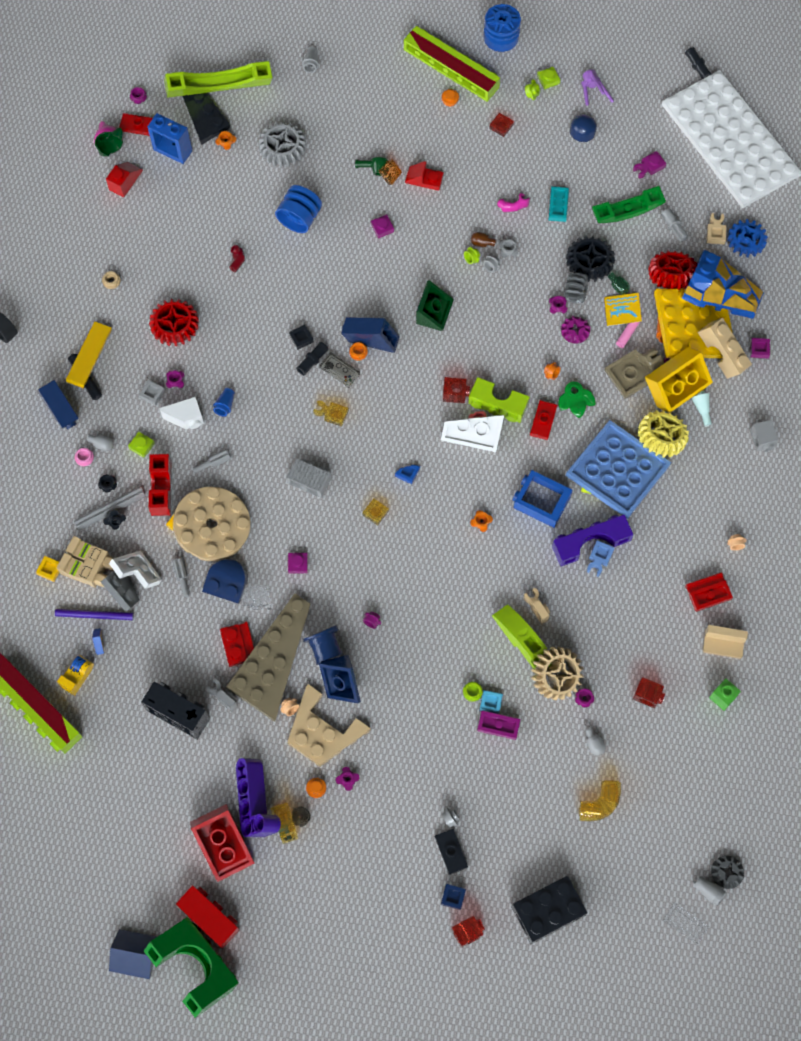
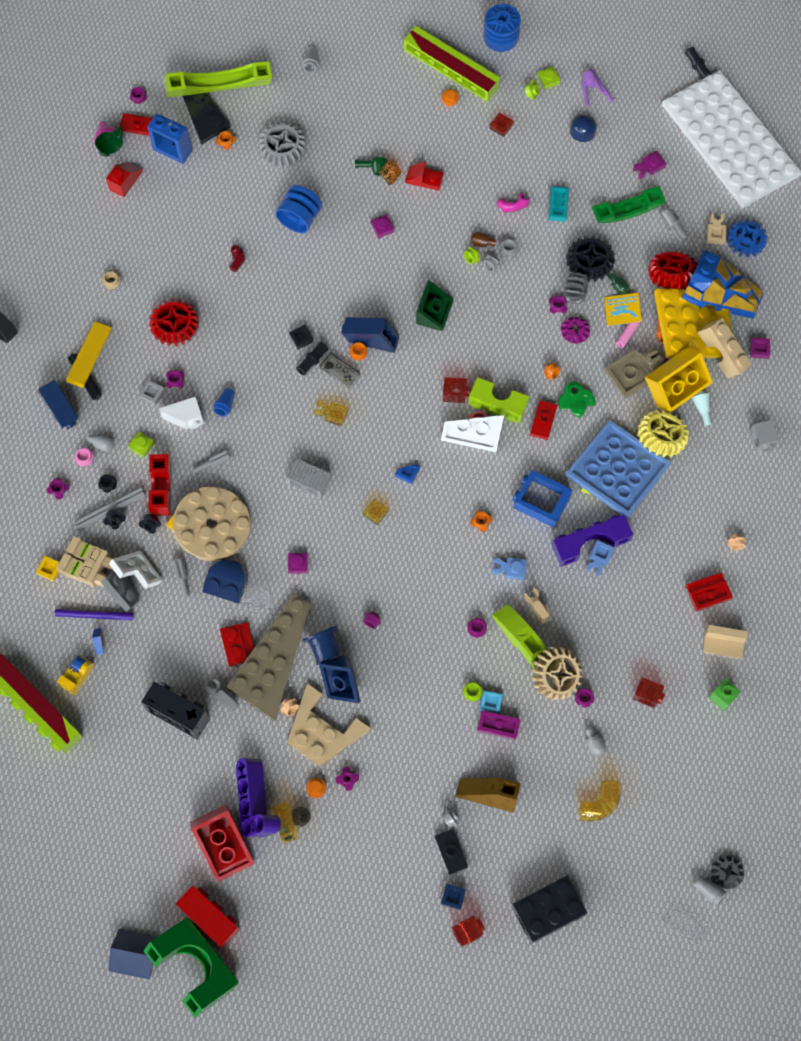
none -> magenta plate [47,478,70,500]
none -> black plate [139,514,161,534]
none -> pearl gold slope [455,778,521,813]
none -> magenta plate [467,618,487,638]
none -> medium blue plate [492,557,527,580]

